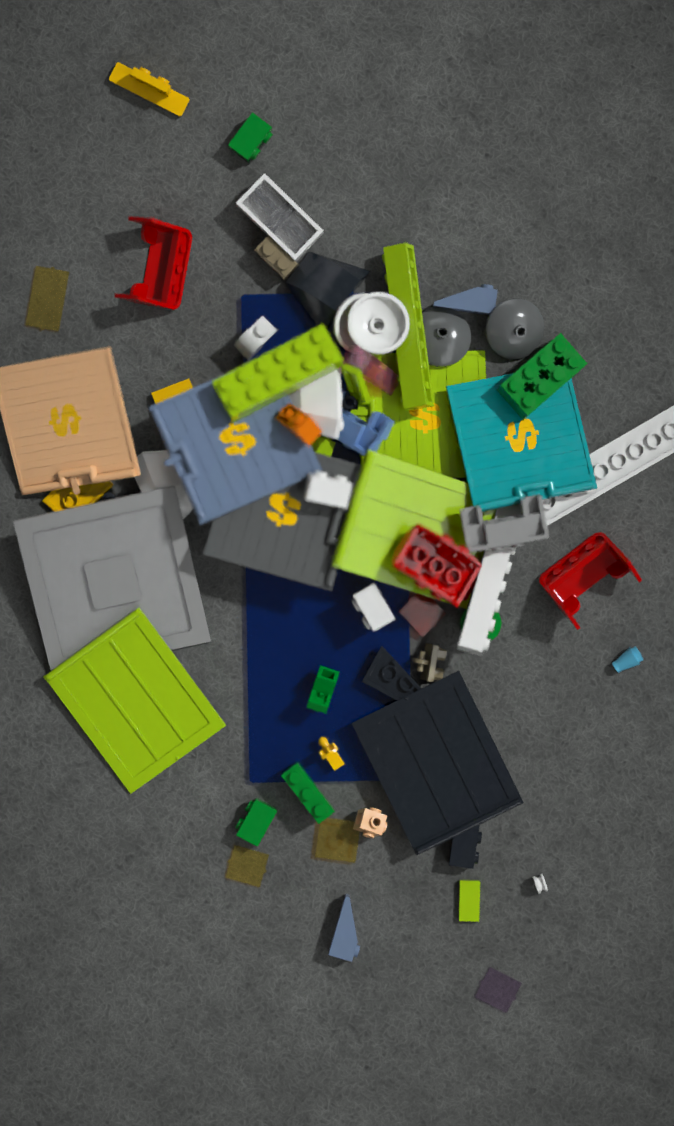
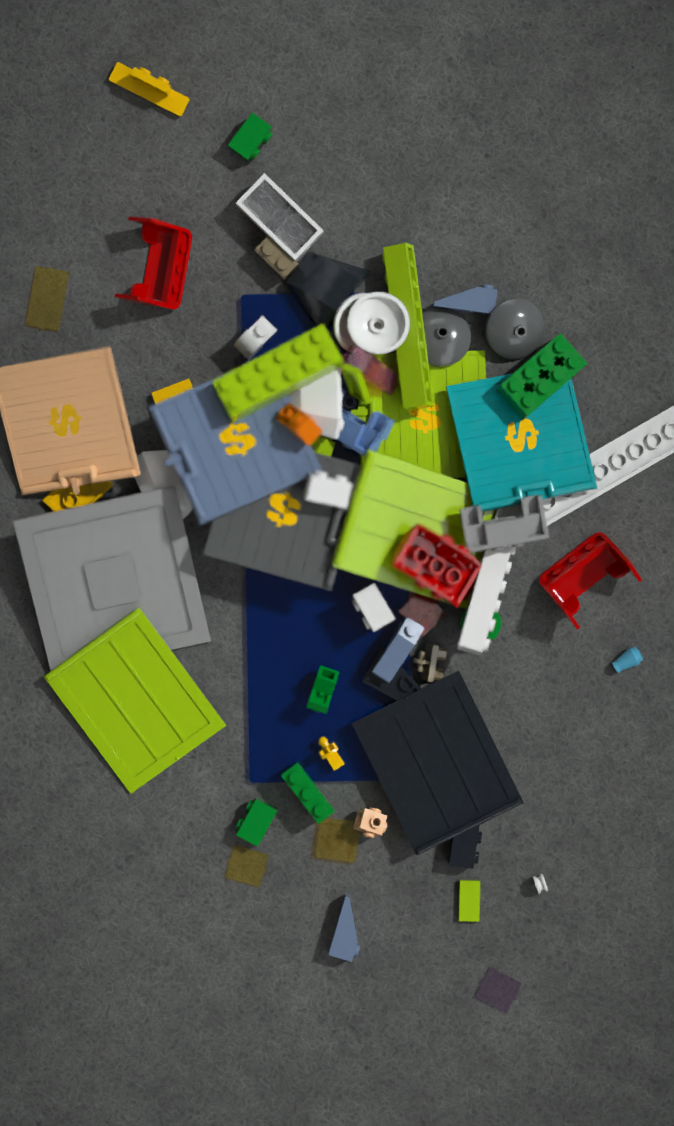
none -> sand blue slope [371,617,424,683]

